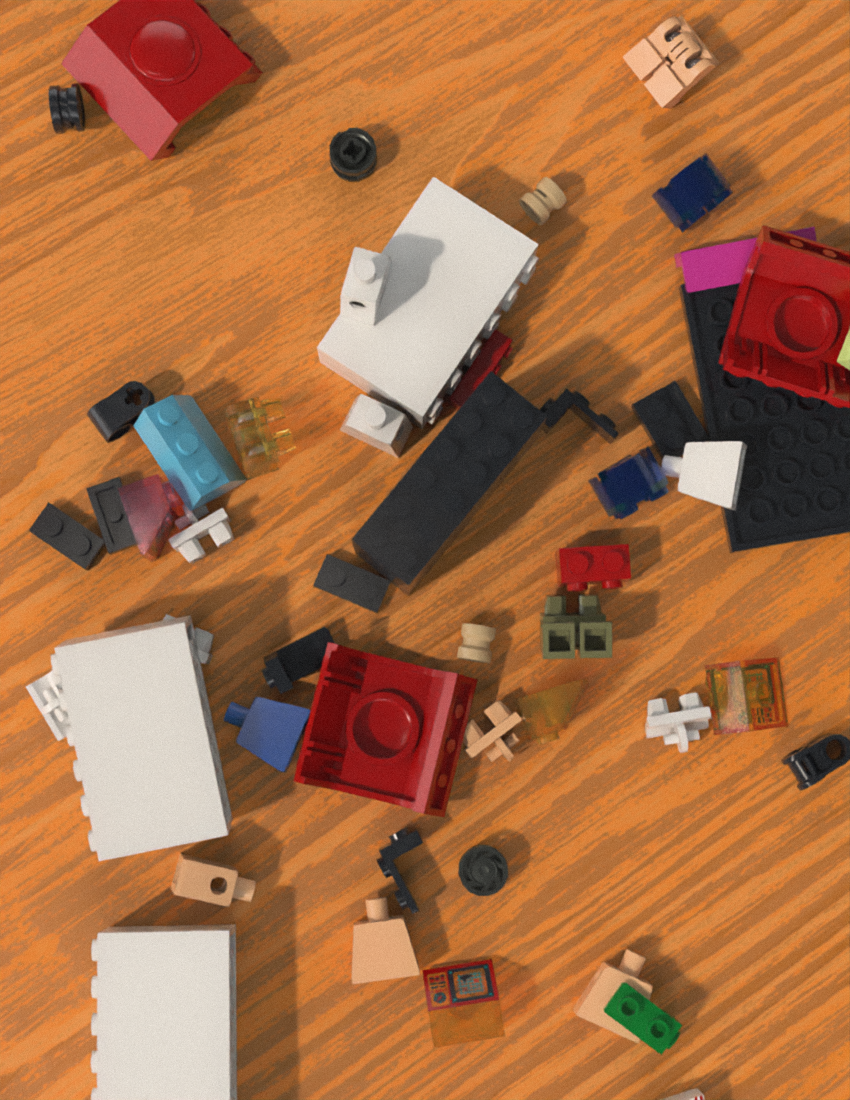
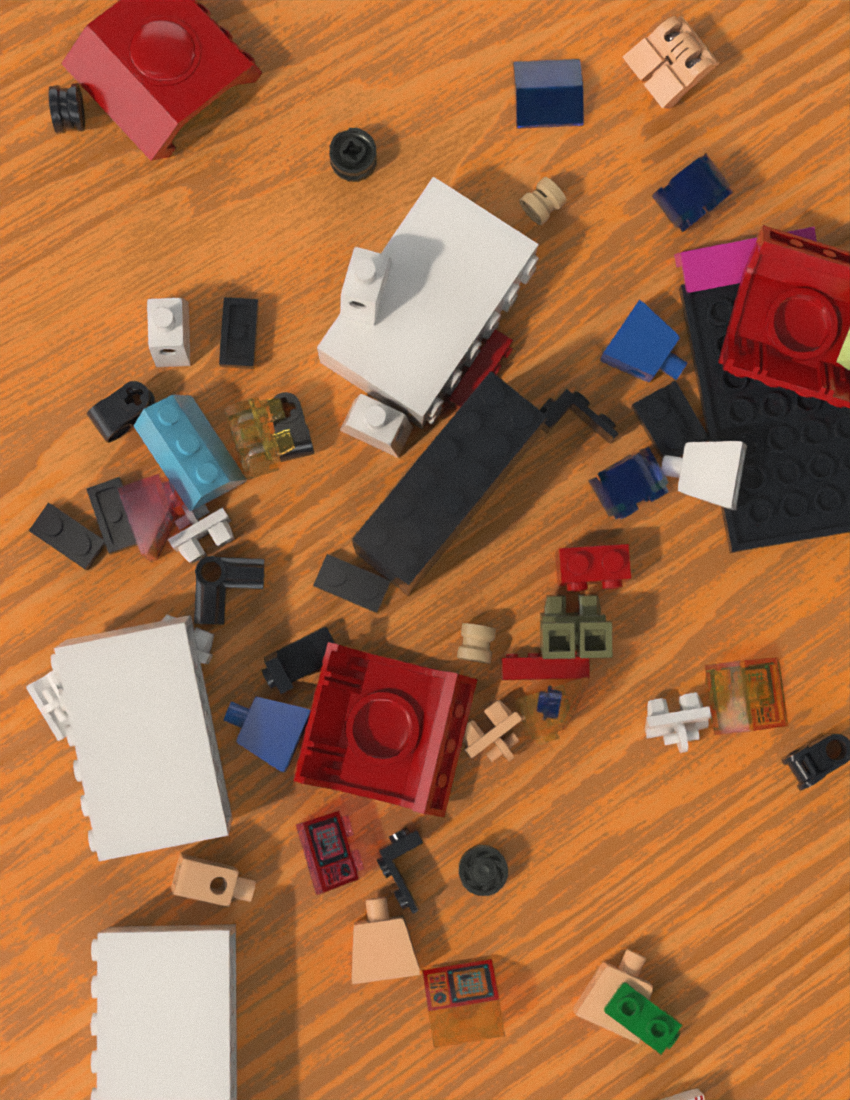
none -> white torso [147,298,190,367]
none -> black piece [194,556,265,625]
none -> black plate [219,297,259,369]
none -> black piece [270,392,314,462]
none -> slope [296,809,364,895]
none -> red piece [501,652,590,681]
none -> clear blue slope [513,59,584,129]
none -> clear blue plate [537,685,562,720]
none -> blue torso [600,300,688,382]

